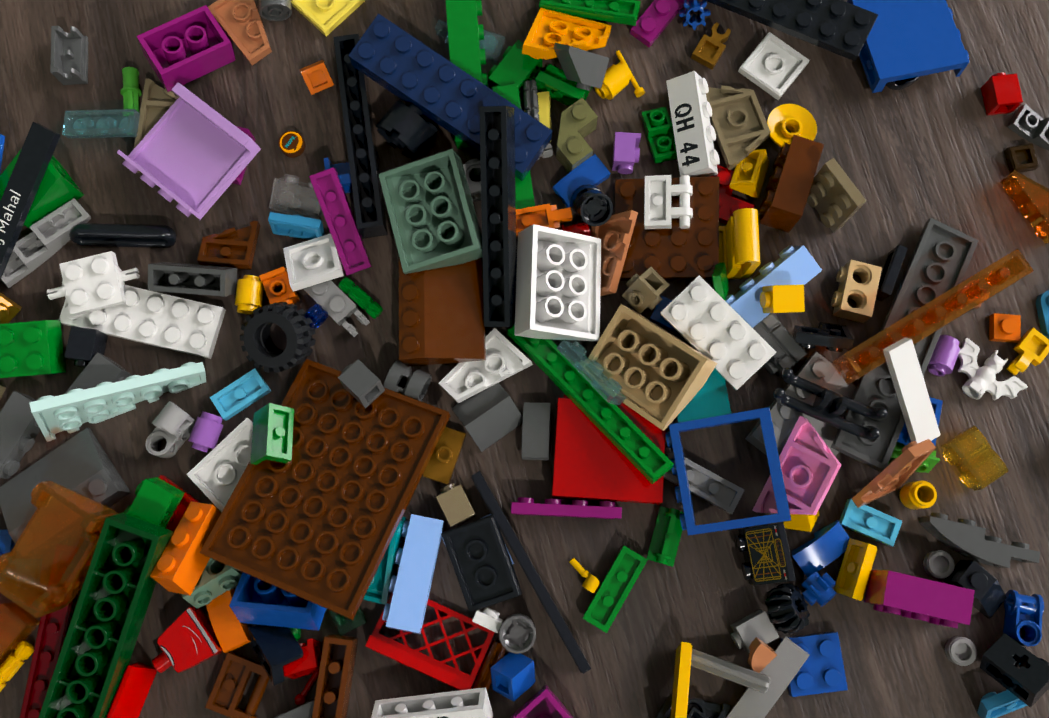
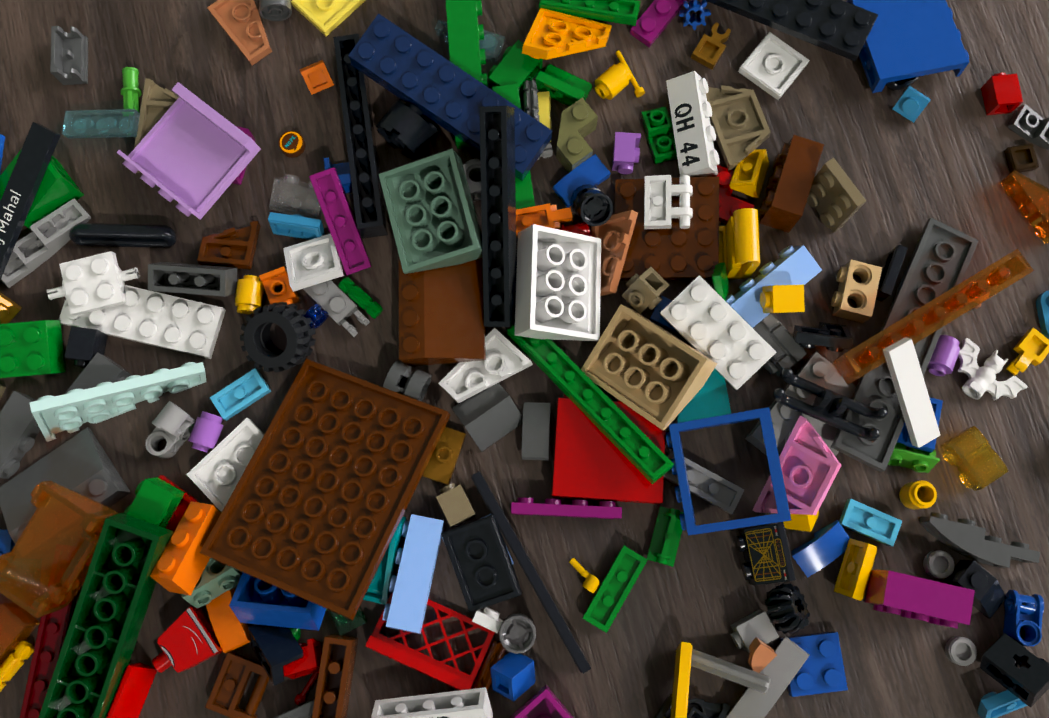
magenta brick [136,5,236,92] -> none
green panel [250,403,294,465] -> none
dark grey brick [338,359,385,409] -> none
dark grey slope [554,43,610,91] -> none
clear light blue plate [557,340,626,406] -> none
yellow dish [767,104,817,148] -> none
blue gear [801,571,837,607] -> none
nougat wing [852,439,936,508] -> none
orange plate [989,313,1021,343] -> none
none -> dark azure plate [892,86,931,123]

